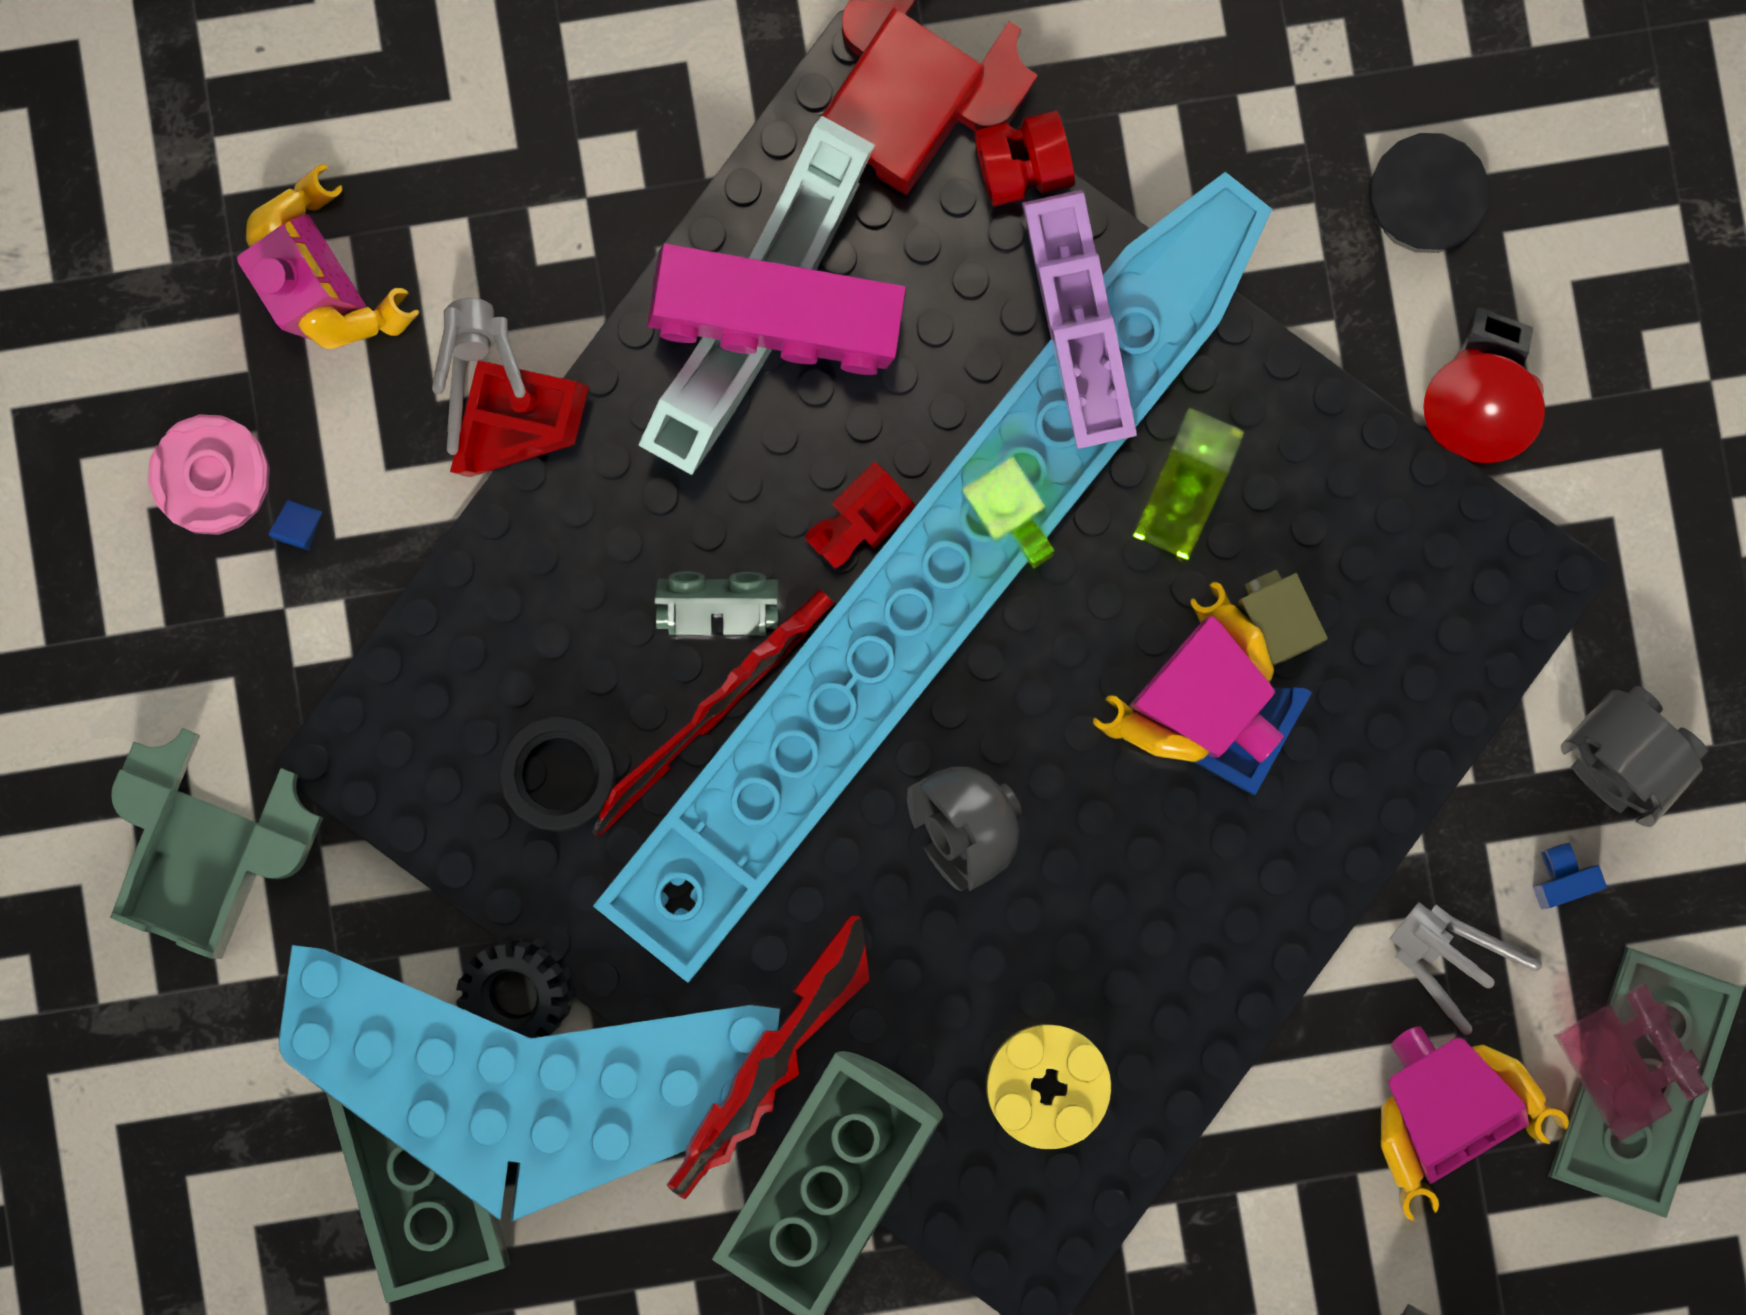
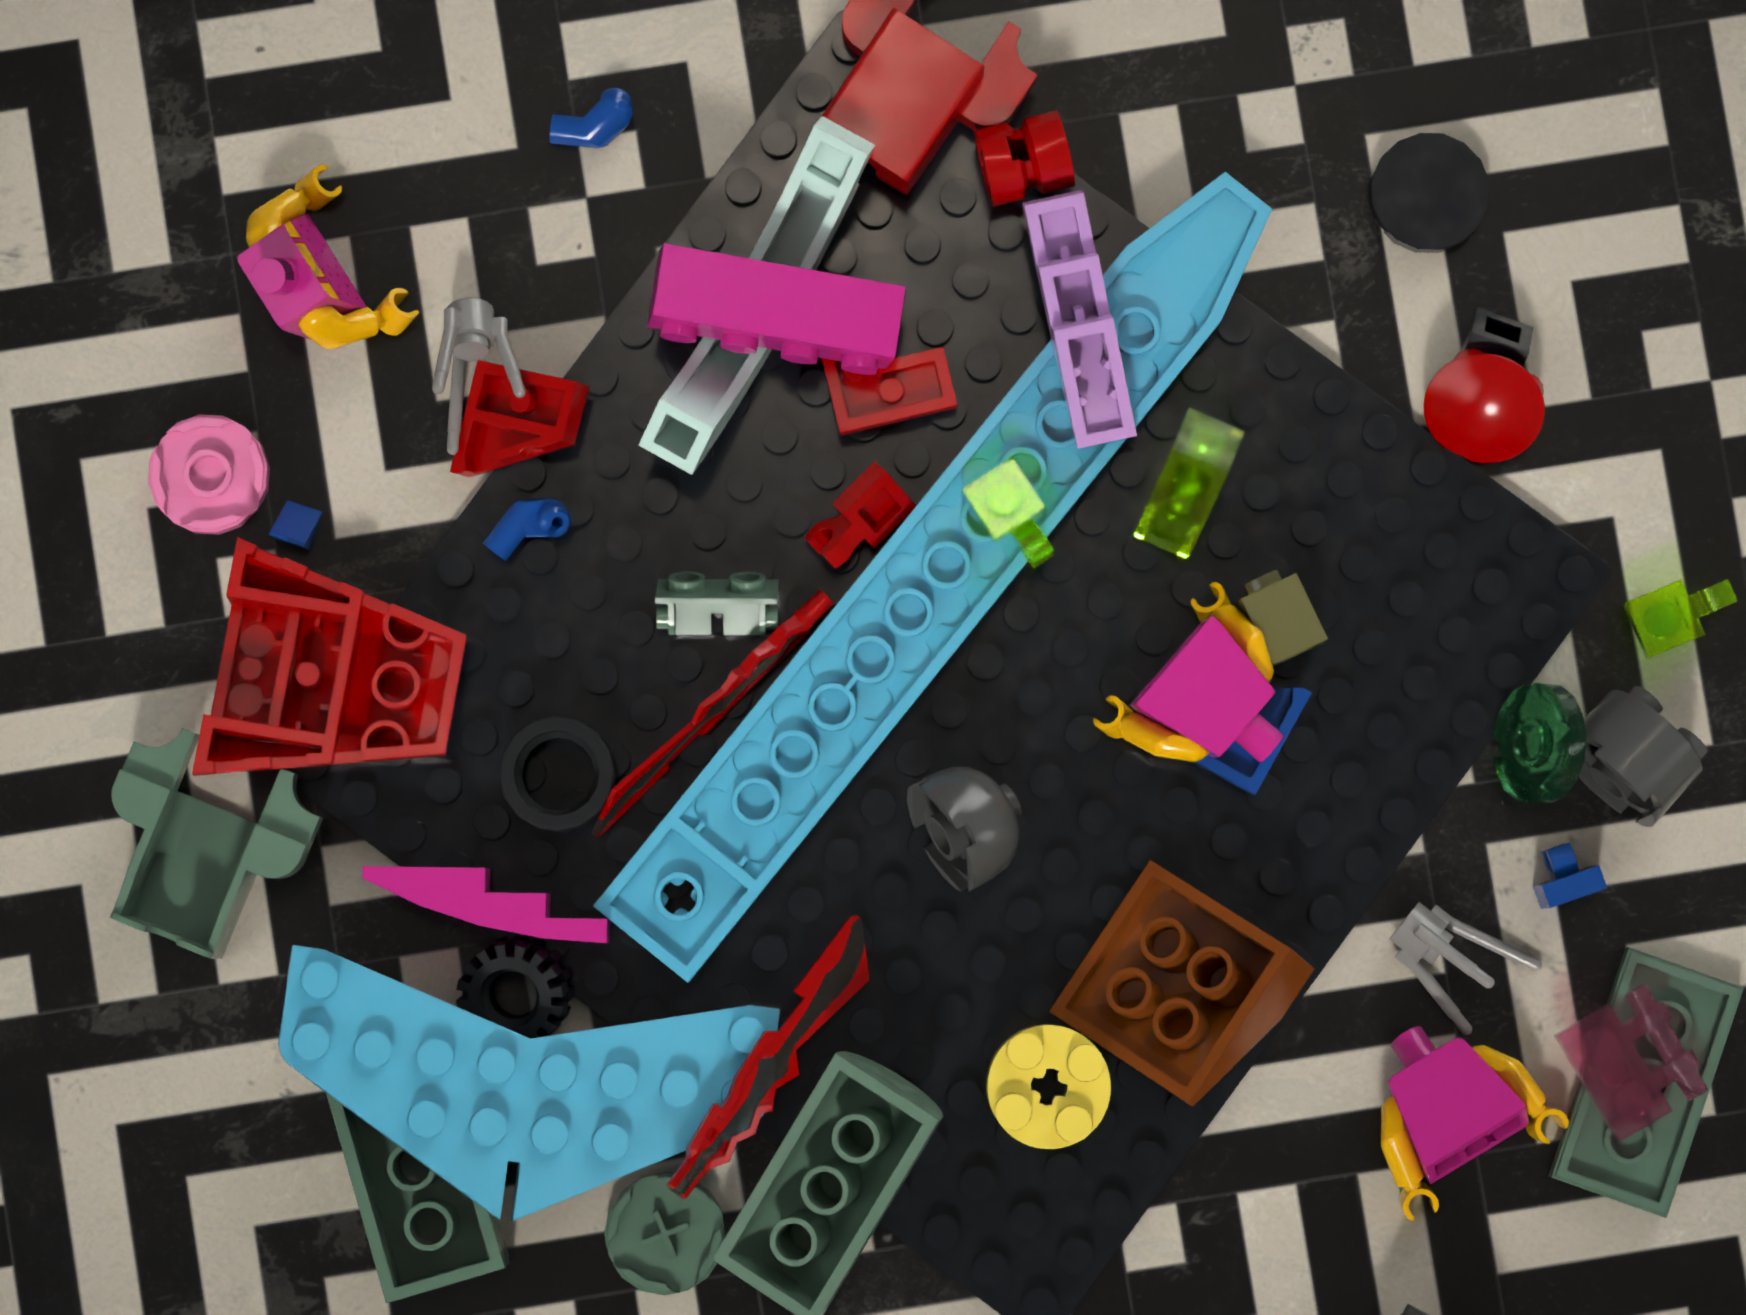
none -> red wedge [192,537,467,776]
none -> dark pink slope [362,866,611,944]
none -> blue arm [482,498,571,561]
none -> blue arm [550,88,633,149]
none -> sand green tile [604,1172,726,1296]
none -> red plate [821,347,958,436]
none -> dark orange slope [1049,860,1315,1107]
none -> clear green tile [1493,683,1587,804]
none -> clear neon green plate [1623,579,1737,659]

